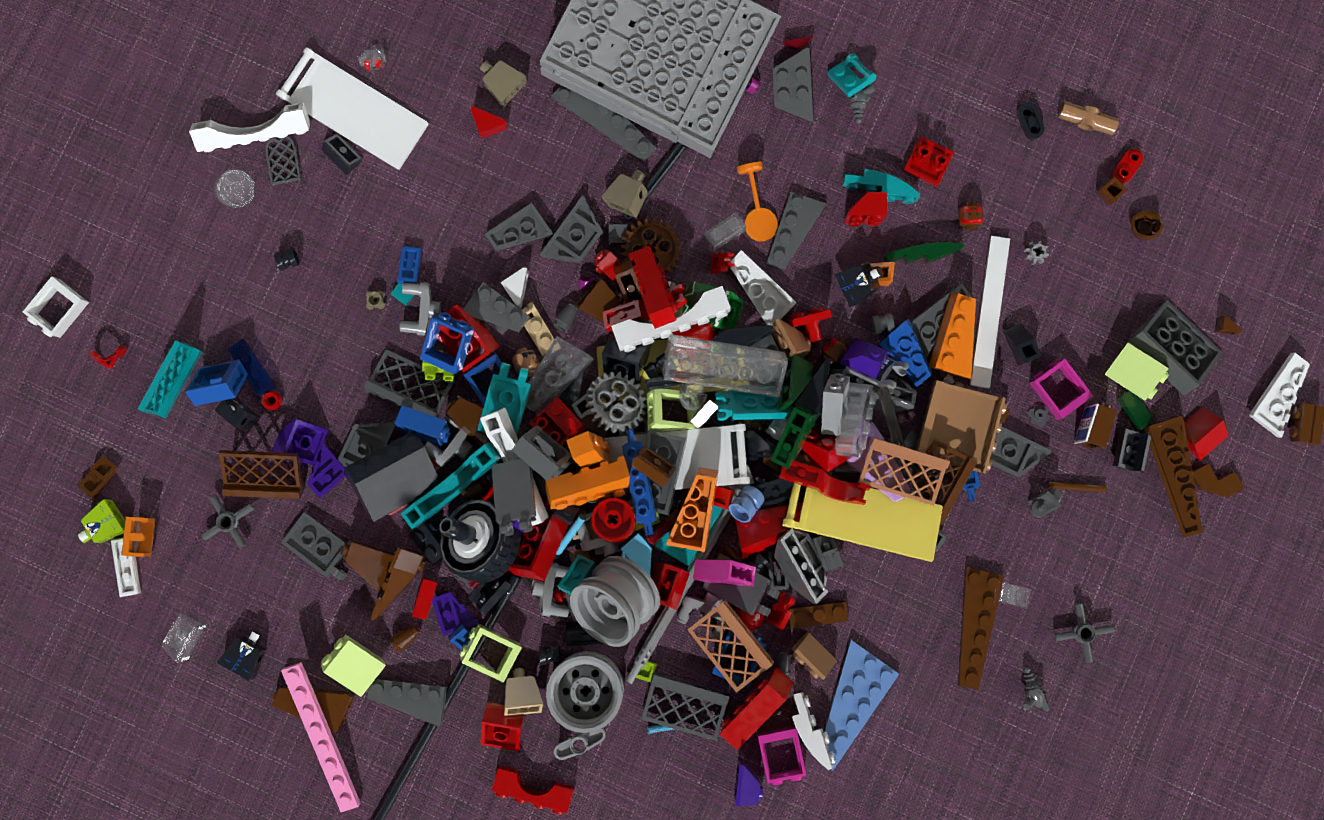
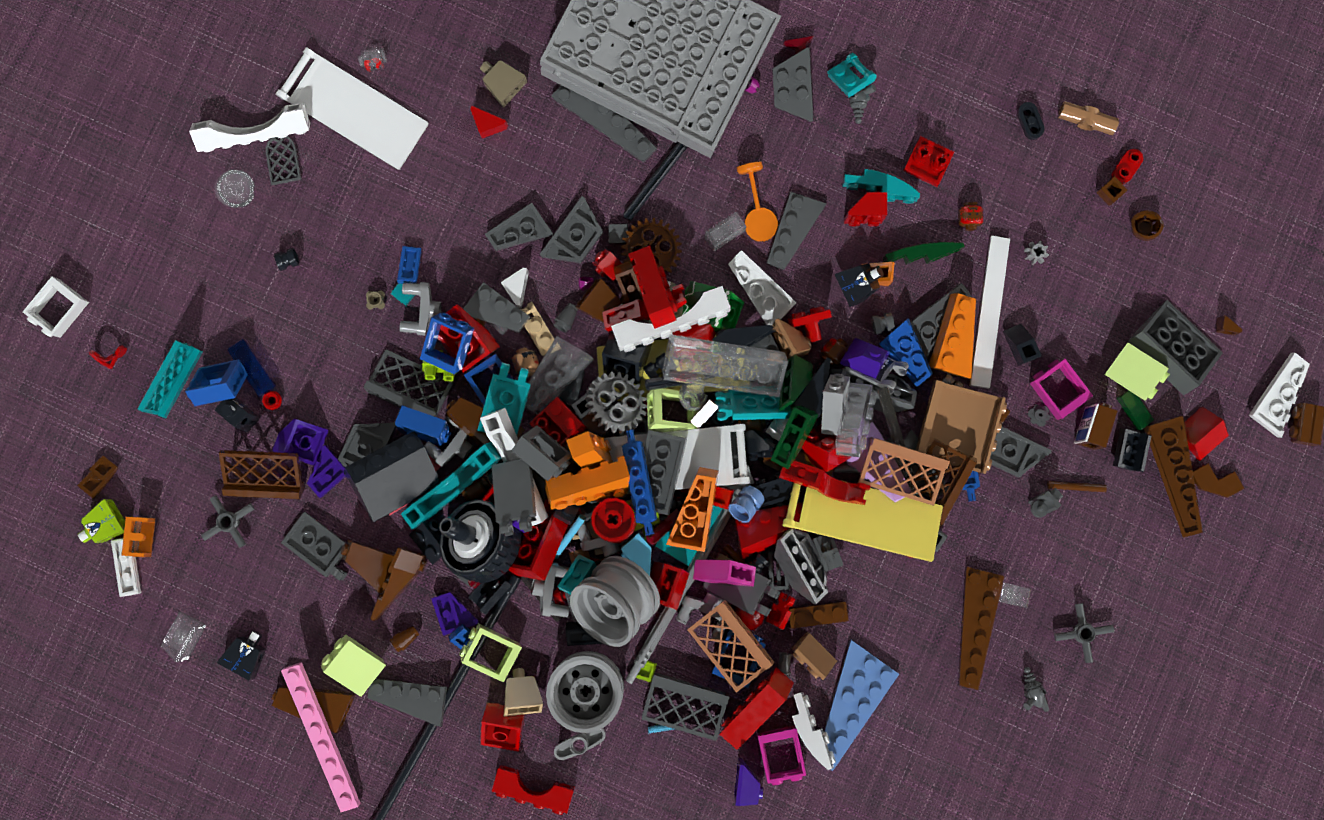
black slope [321,133,363,175] -> none
red slope [412,577,437,620] -> none
black wheel [539,644,561,665] -> none
dark tan torso [601,170,647,218] -> none
reddish brown slope [631,445,676,487] -> none
red plate [711,252,735,275] -> none

